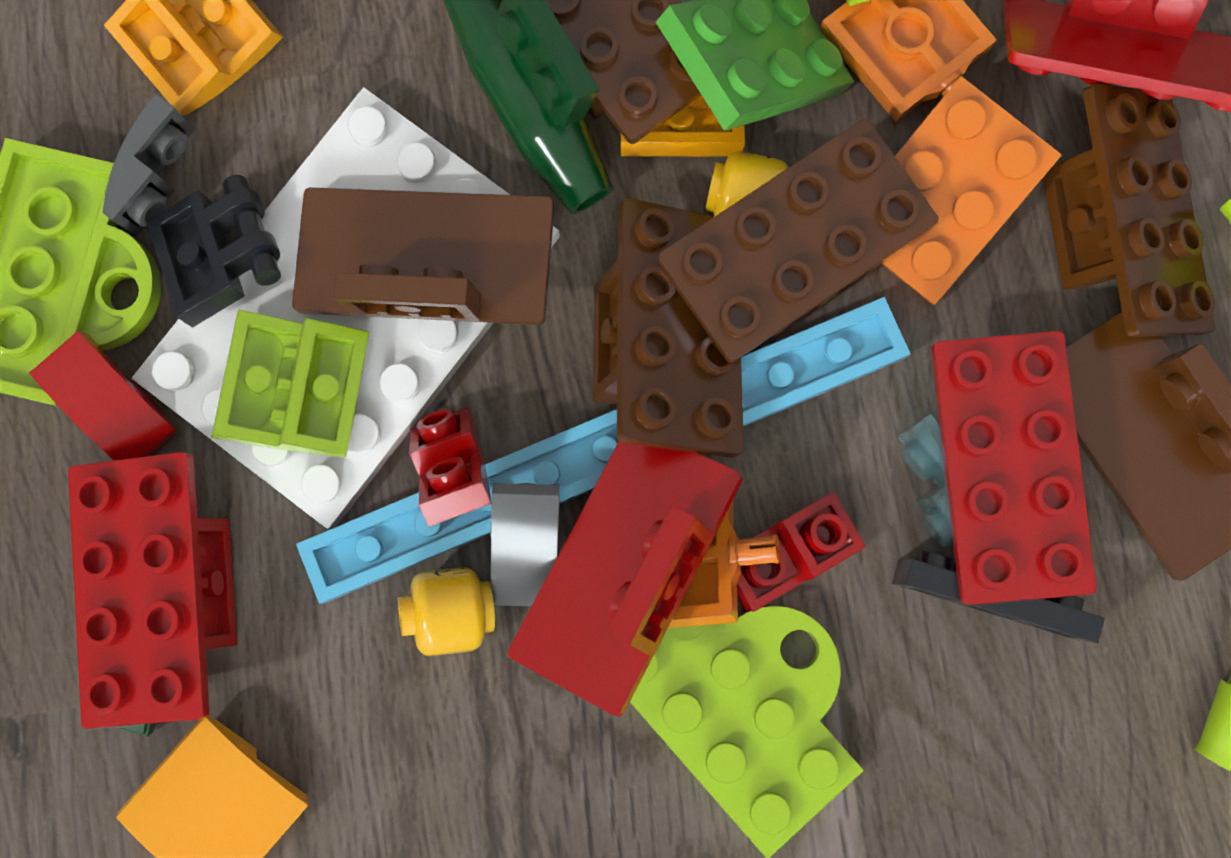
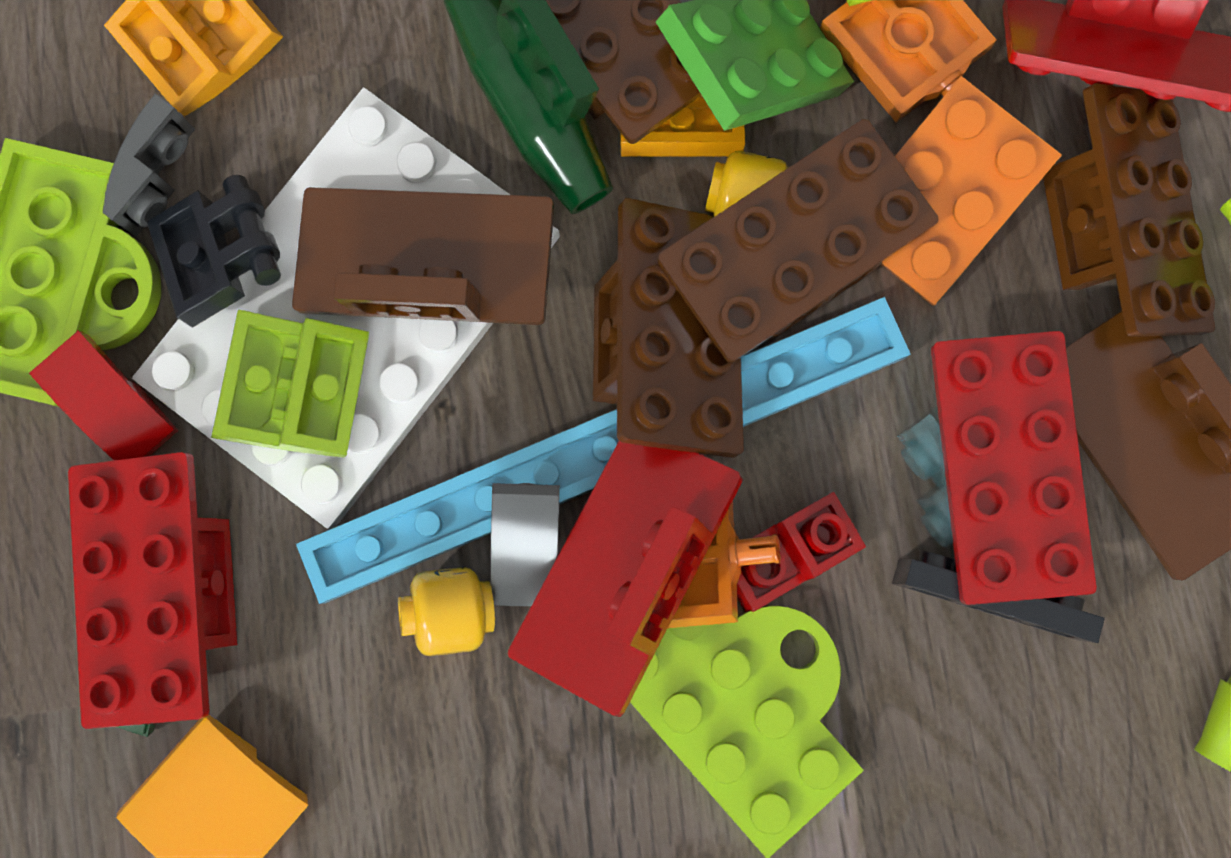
red slope [409,407,492,527] -> none

